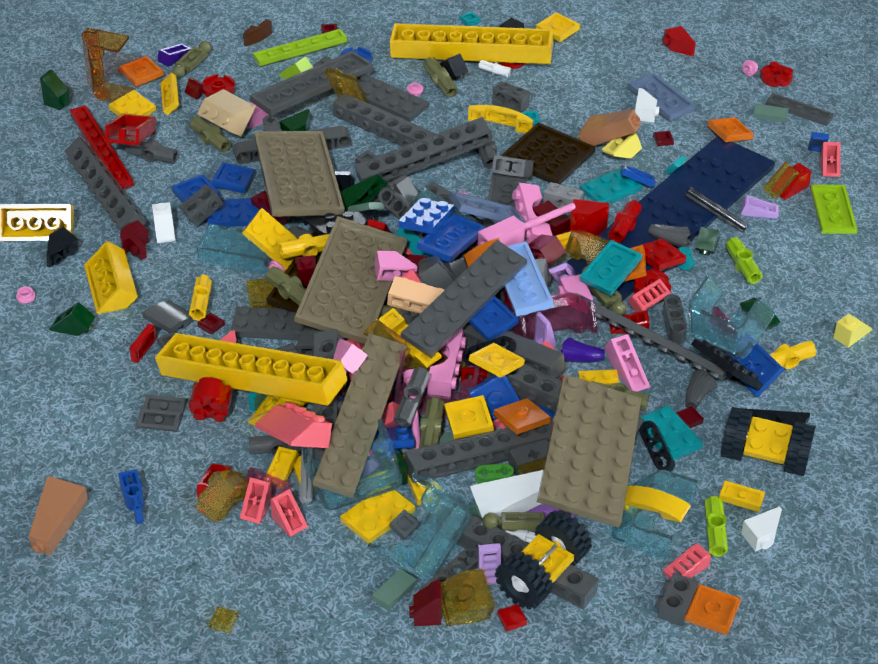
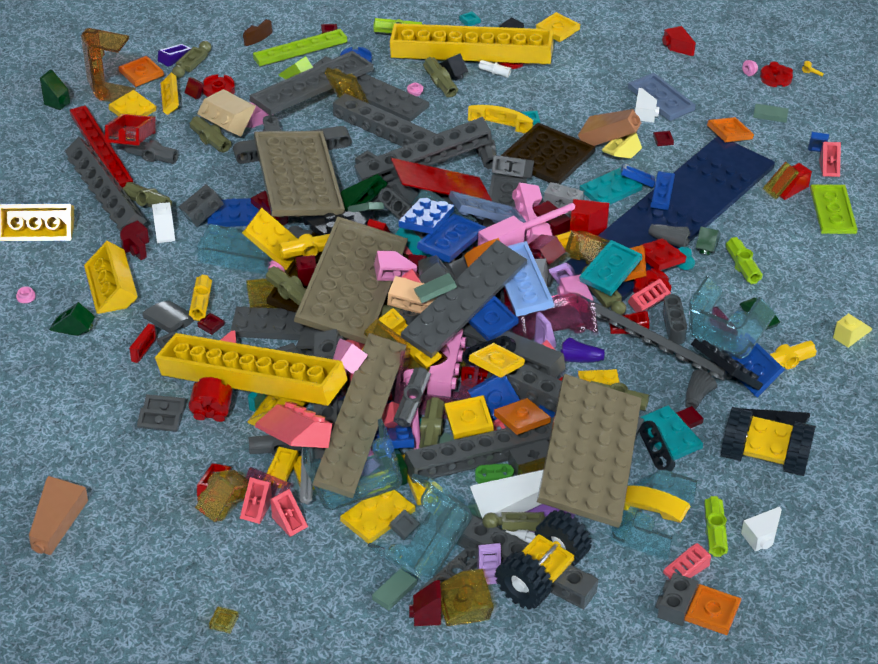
black slope [47,226,78,268] -> none
blue piece [118,469,144,524] -> none
blue plate [172,174,220,203] -> none
blue plate [211,162,256,194] -> none
dark green slope [280,109,311,131] -> none
black slope [334,171,352,193] -> none
dark grey brick [492,81,530,113] -> none
red tile [497,604,527,632] -> none
bright pink slope [604,334,650,392] -> none
red piece [609,200,642,243] -> none
teal tile [665,155,687,175] -> none
black axle [685,187,748,232] -> none
yellow plate [719,481,765,512] -> none
lavender slope [740,195,779,219] -> none
dark grey tile [765,93,834,126] -> none
none -> olive piece [123,182,172,208]
none -> lime piece [373,18,422,34]
none -> red piece [391,158,492,201]
none -> sand green tile [414,273,457,303]
none -> blue tile [651,171,675,210]
none -> yellow hand [802,61,824,77]

